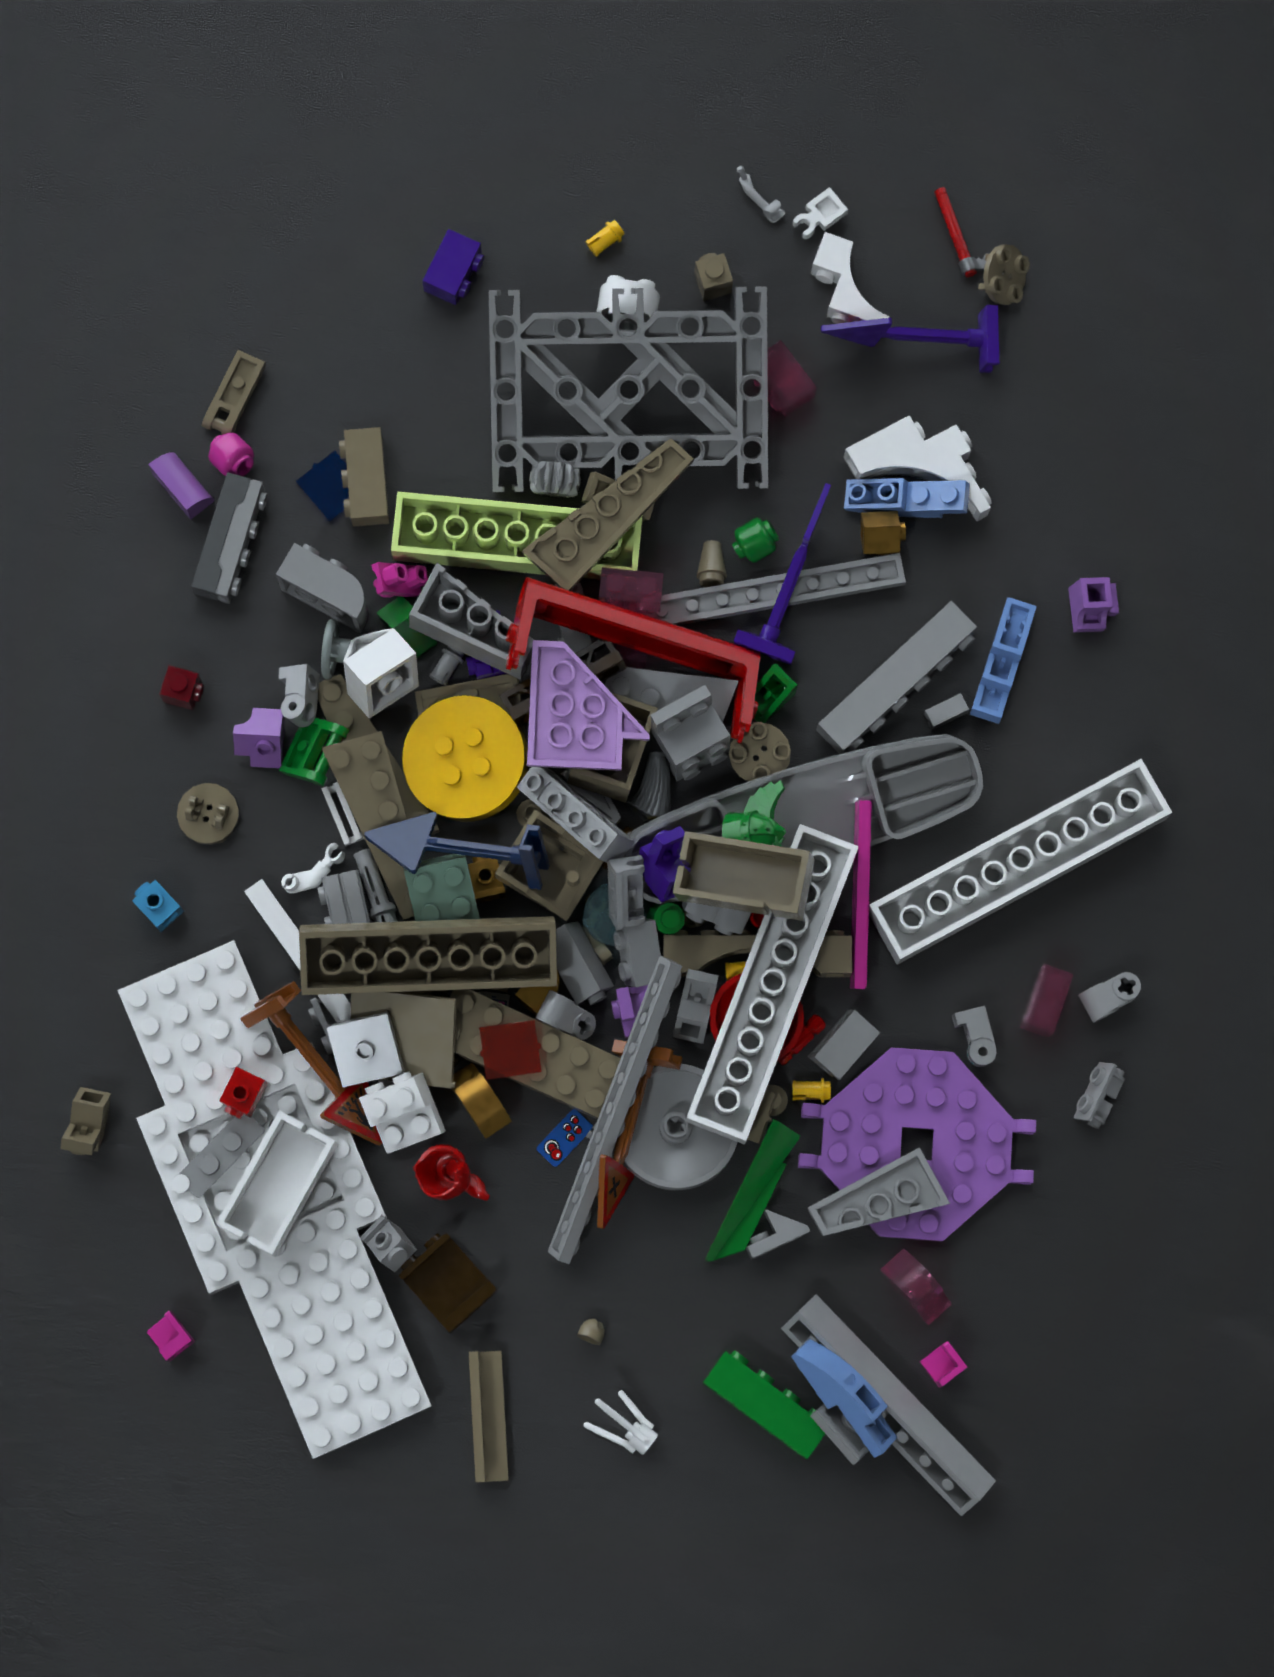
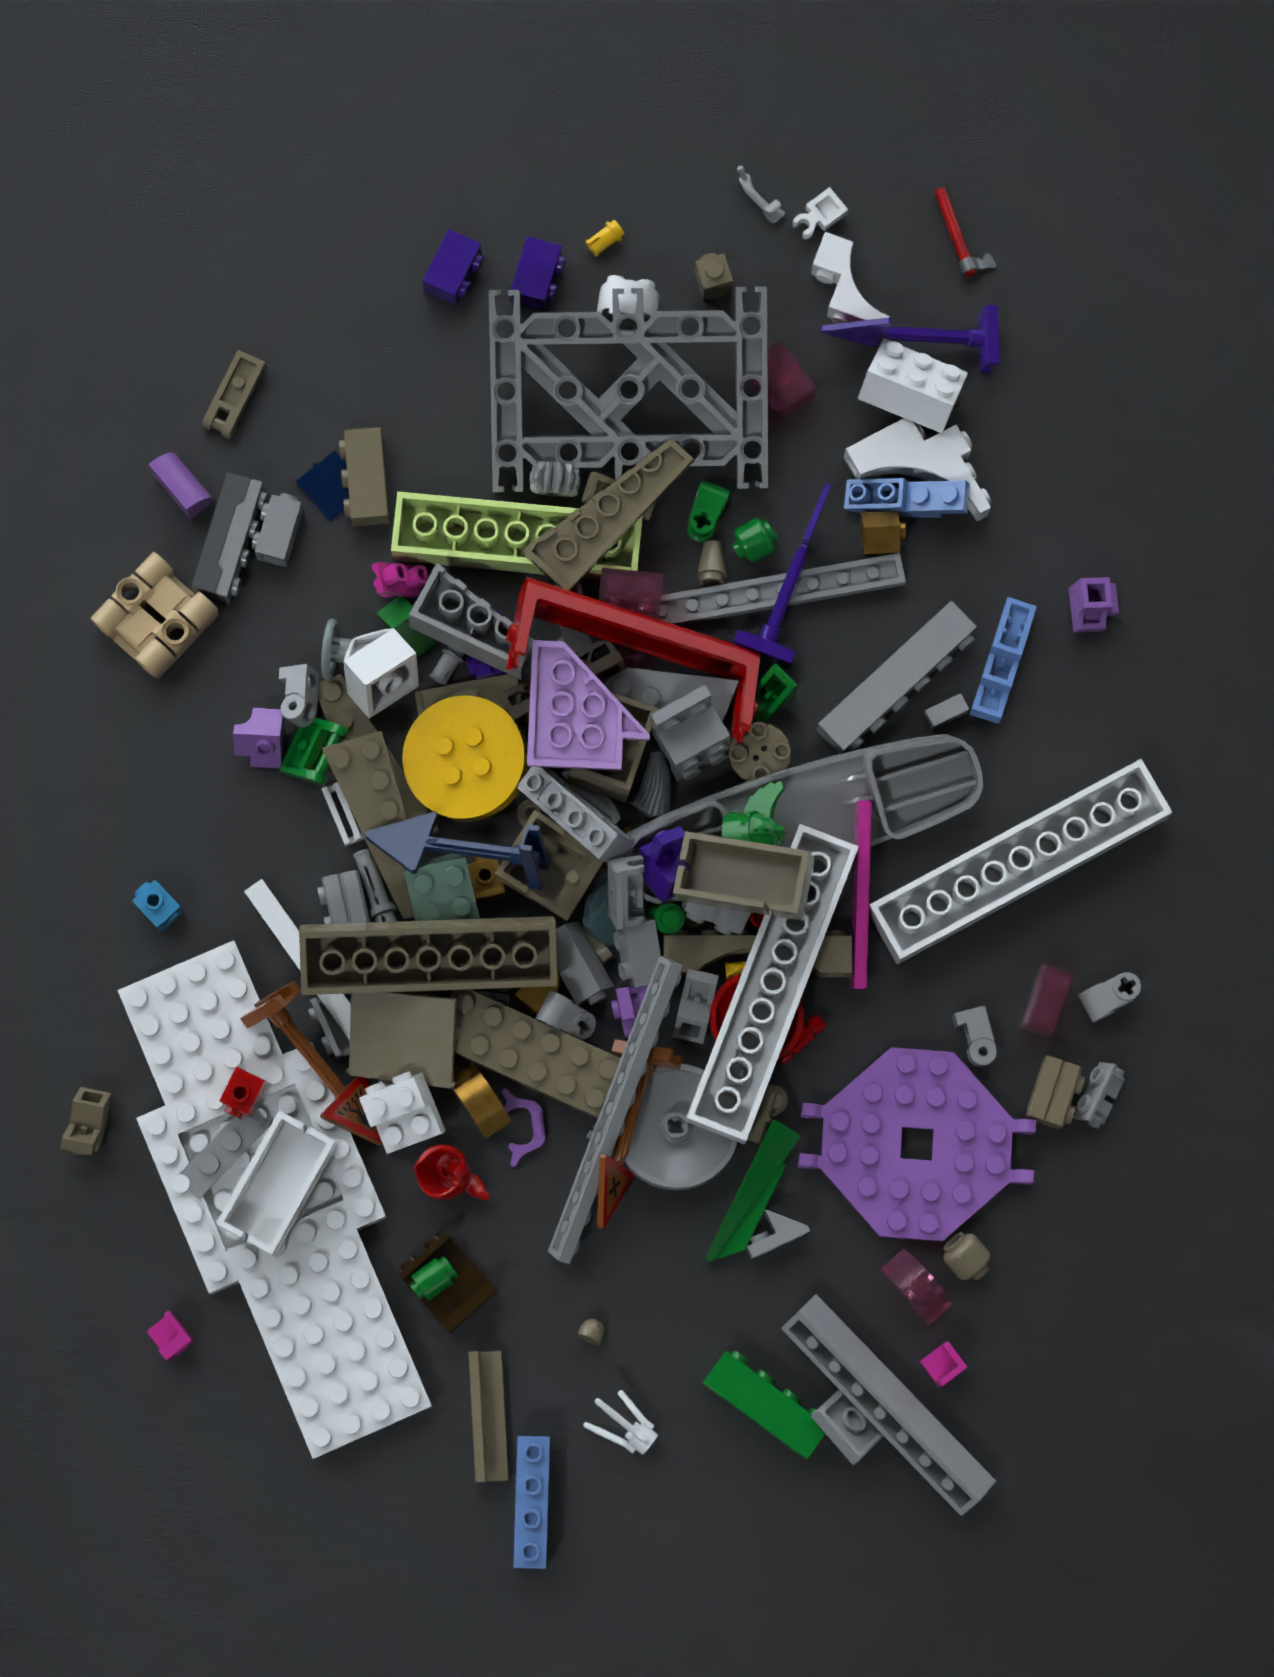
dark red brick [159,665,204,710] -> none
dark tan plate [177,783,239,845] -> none
dark pink head [208,433,254,476] -> none
light grey brick [276,543,368,633] -> none
white arm [281,843,345,894] -> none
plate [326,1011,405,1087] -> none
light grey brick [360,1215,417,1272] -> none
clear red piece [479,1020,542,1080] -> none
blue sticker [536,1109,593,1167] -> none
medium blue slope [791,1339,898,1458] -> none
yellow pin [793,1078,831,1103] -> none
light grey wing [807,1147,950,1236] -> none
light grey hinge [808,1010,880,1080] -> none
dark tan plate [978,244,1030,305] -> none
none -> tan piece [90,552,219,679]
none -> light grey brick [252,493,304,567]
none -> green brick [409,1256,458,1301]
none -> medium lavender helmet [502,1089,546,1167]
none -> dark purple brick [510,236,566,311]
none -> medium blue brick [513,1436,550,1569]
none -> green piece [687,480,731,543]
none -> white brick [858,339,968,433]
none -> dark tan head [943,1233,991,1280]
none -> dark tan brick [1024,1055,1085,1129]

